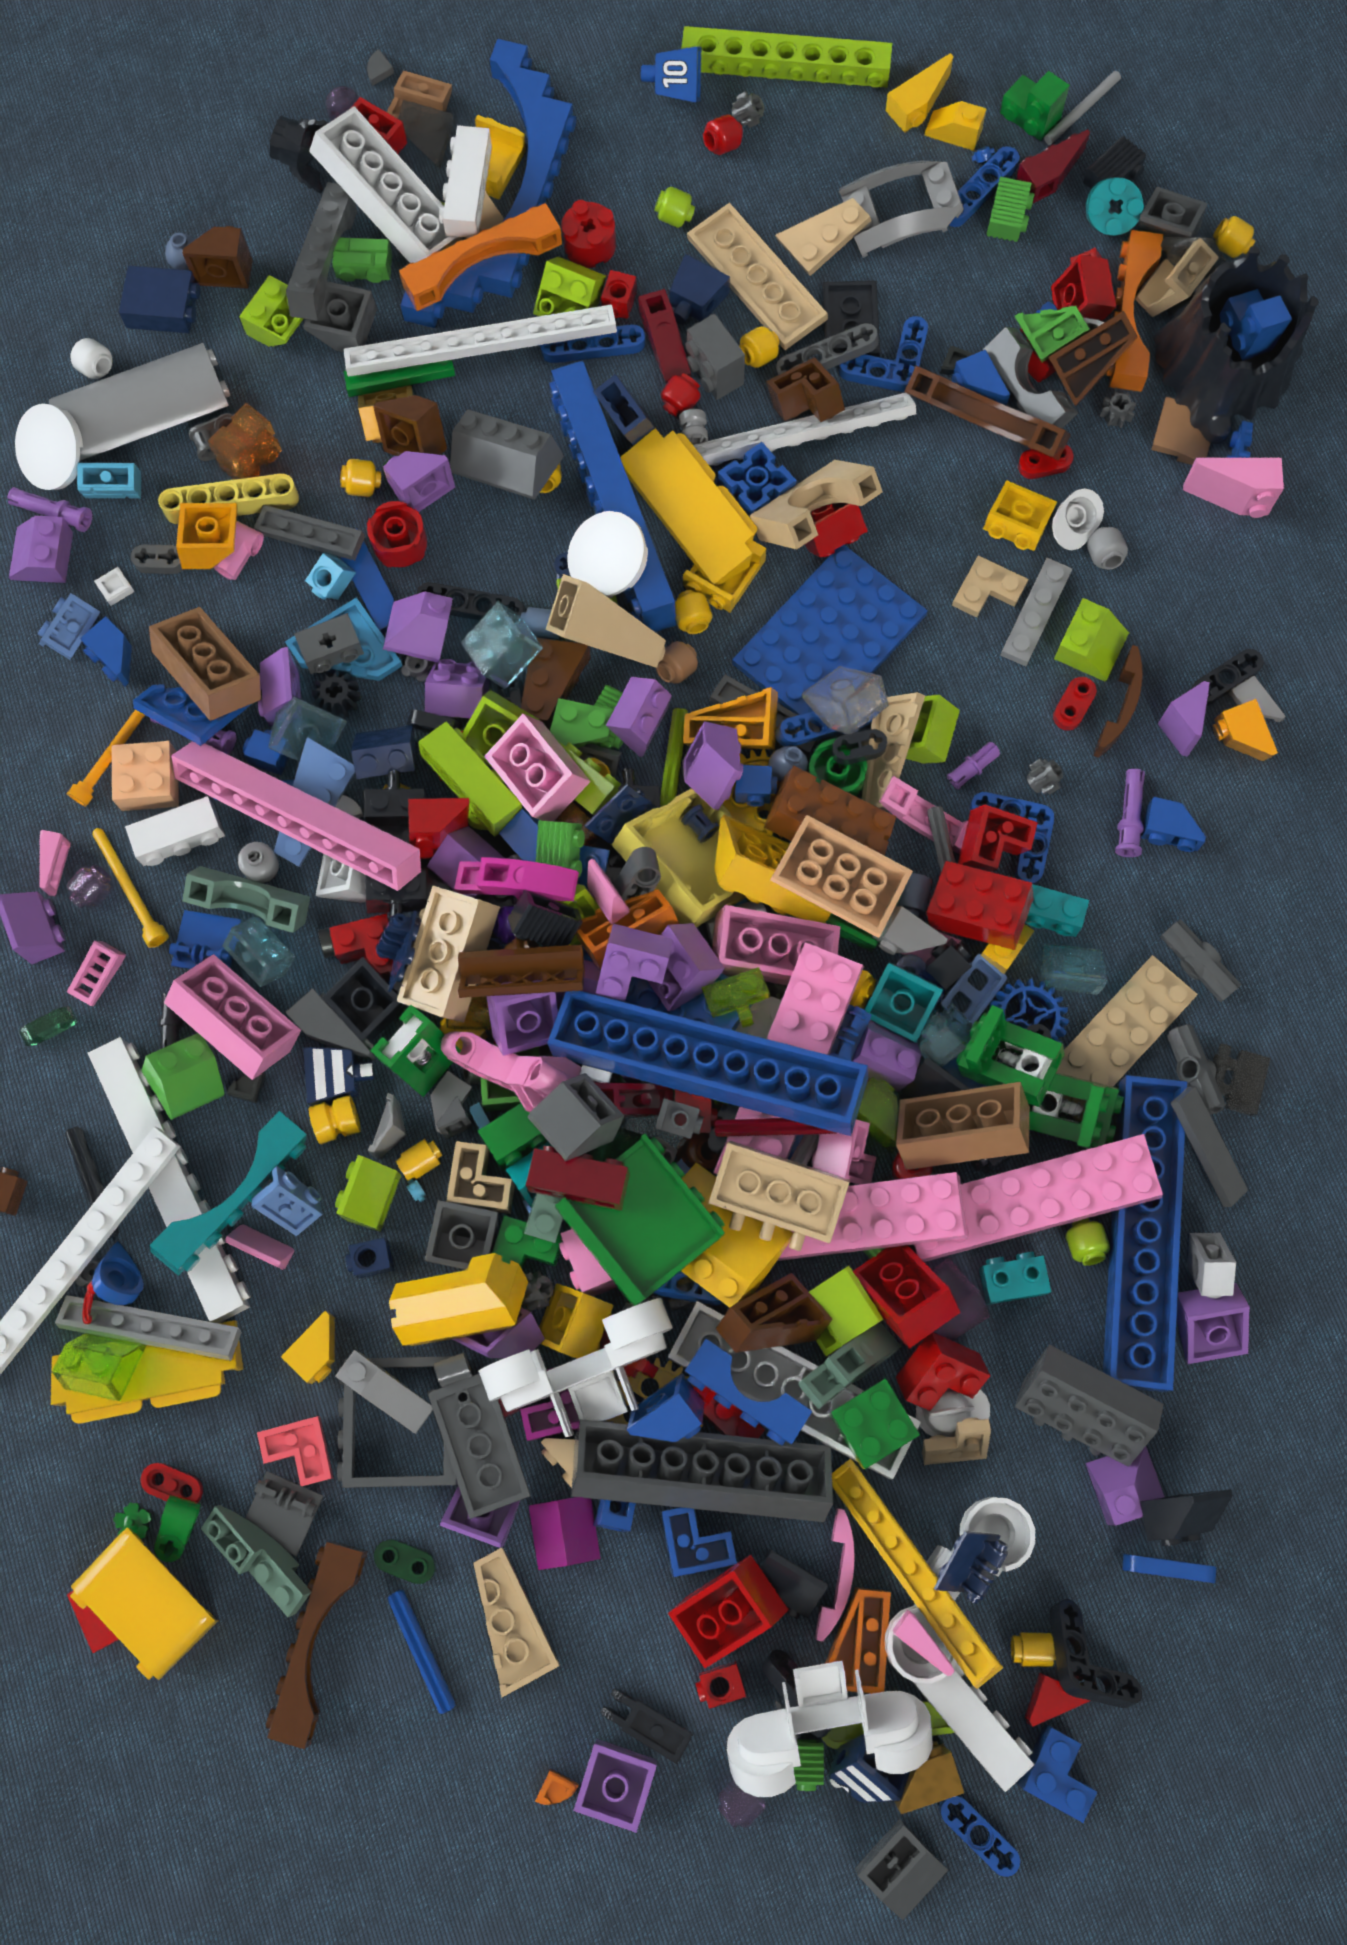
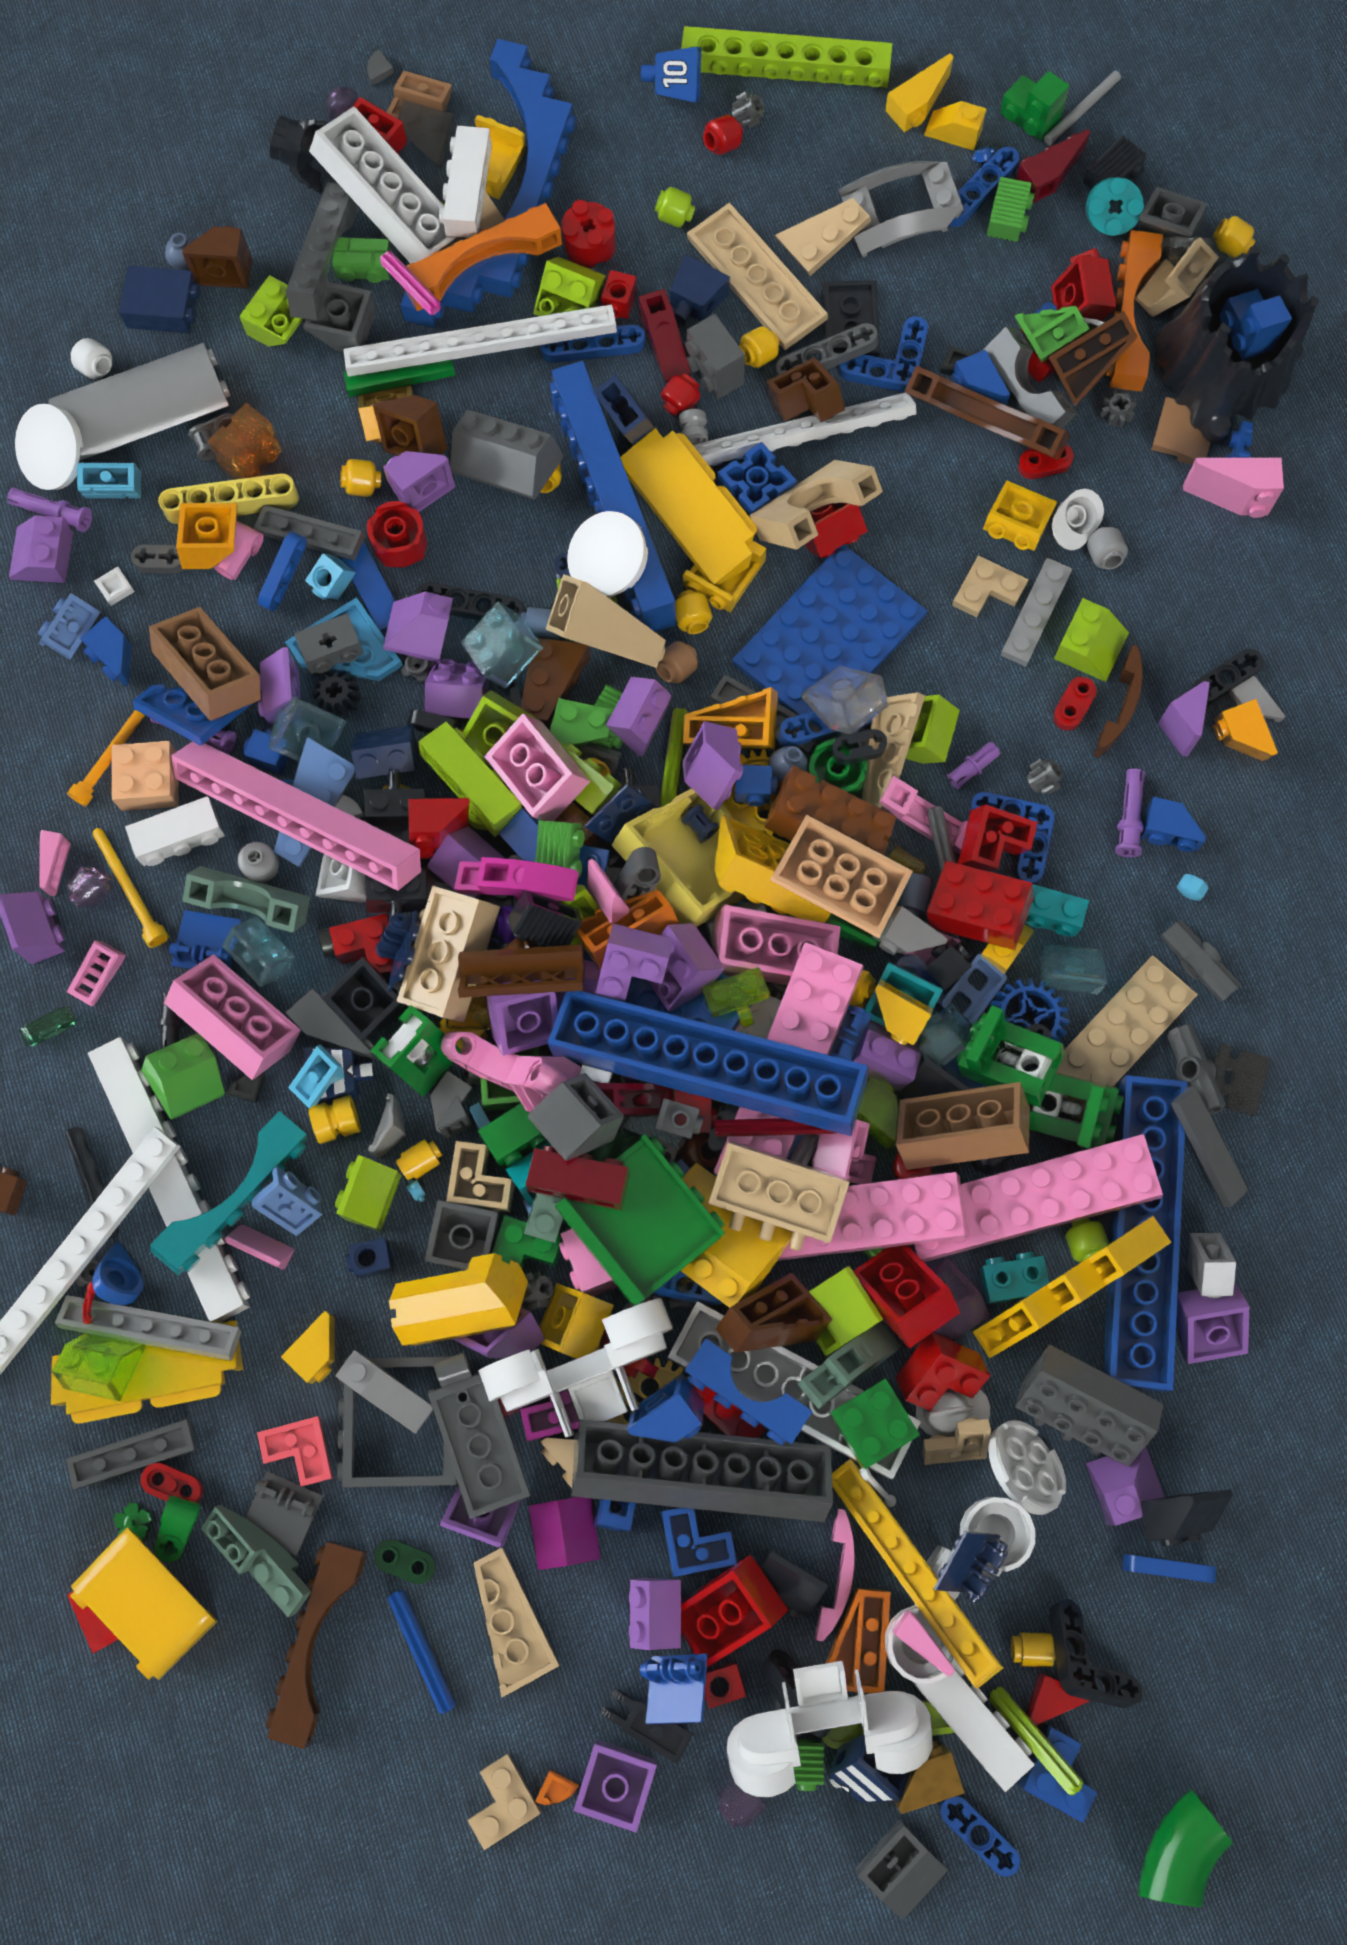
none -> dark grey plate [66,1419,197,1490]
none -> blue beam [258,531,307,612]
none -> medium azure slope [288,1045,344,1108]
none -> dark pink axle [380,251,441,315]
none -> tan plate [468,1753,541,1850]
none -> medium lavender slope [629,1577,681,1650]
none -> hinge [640,1654,708,1724]
none -> white hinge [860,1468,896,1507]
none -> yellow slope [875,979,933,1046]
none -> clear yellow pin [889,845,927,875]
none -> yellow arch [973,1216,1172,1358]
none -> white tile [988,1420,1066,1515]
none -> lime axle [989,1687,1083,1796]
none -> green brick [1138,1788,1234,1907]
none -> medium azure tile [1177,874,1208,901]

